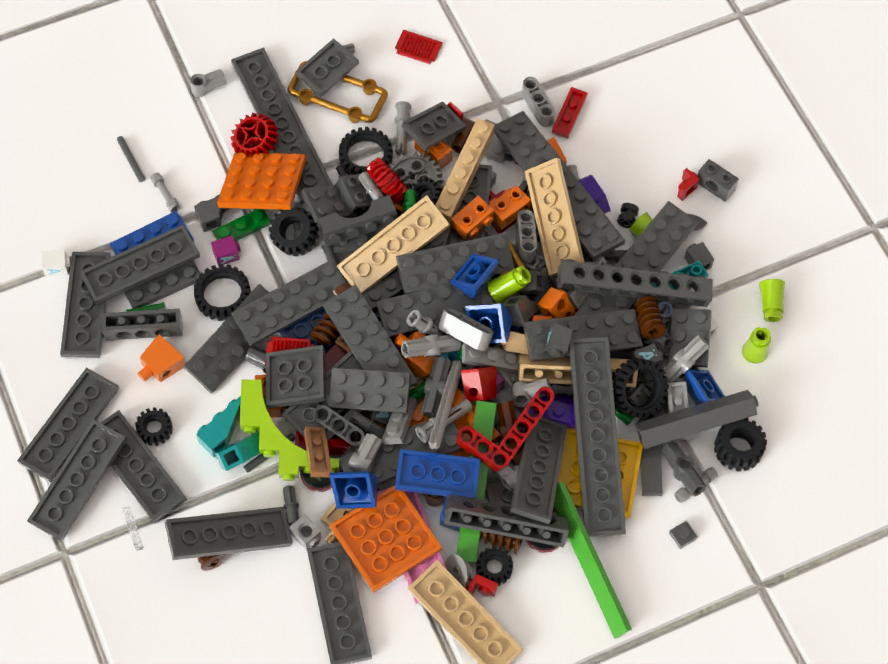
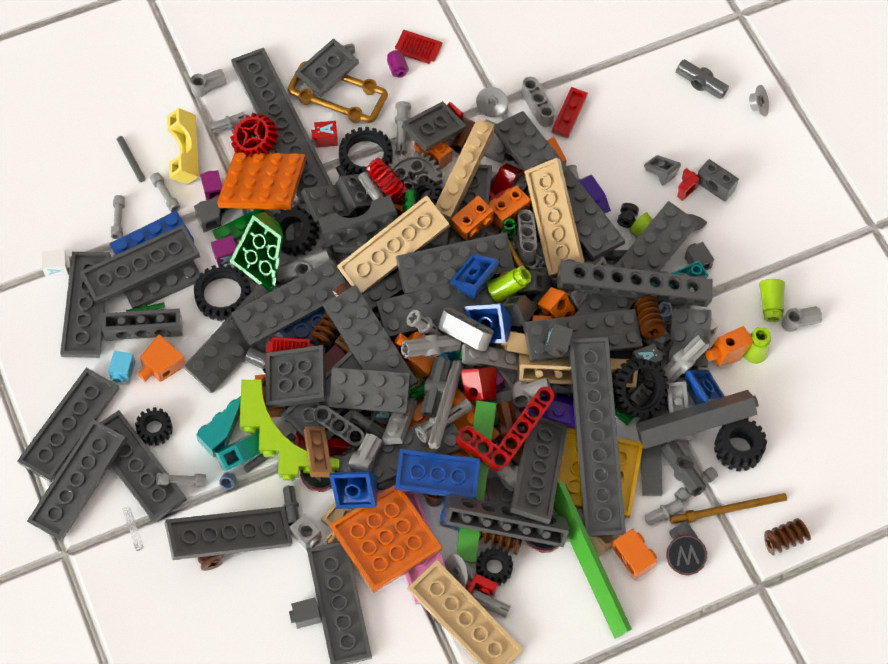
none -> medium azure brick [108,350,136,383]
none -> light grey bar [110,195,125,239]
none -> light grey bar [156,472,206,486]
none -> light yellow arch [167,108,199,185]
none -> magenta brick [200,170,222,201]
none -> light grey axle [210,112,245,133]
none -> sand blue hinge [219,472,237,490]
none -> green wedge [229,212,283,292]
none -> light grey piece [276,248,331,284]
none -> dark grey brick [289,597,321,629]
none -> red brick [311,121,338,148]
none -> magenta brick [387,50,409,78]
none -> light grey axle [471,590,511,618]
none -> light grey piece [476,87,508,117]
none -> red slope [491,163,524,195]
none -> green pin [501,219,516,243]
none -> tan slope [590,536,616,557]
none -> orange brick [611,529,657,580]
none -> dark grey slope [644,155,681,186]
none -> light grey axle [644,499,684,525]
none -> black tile [666,535,707,575]
none -> pearl gold bar [670,493,787,524]
none -> dark grey piece [675,59,729,99]
none -> orange torso [705,326,754,367]
none -> light grey piece [749,85,769,116]
none -> reddish brown piece [764,518,811,555]
none -> light grey piece [781,306,822,332]

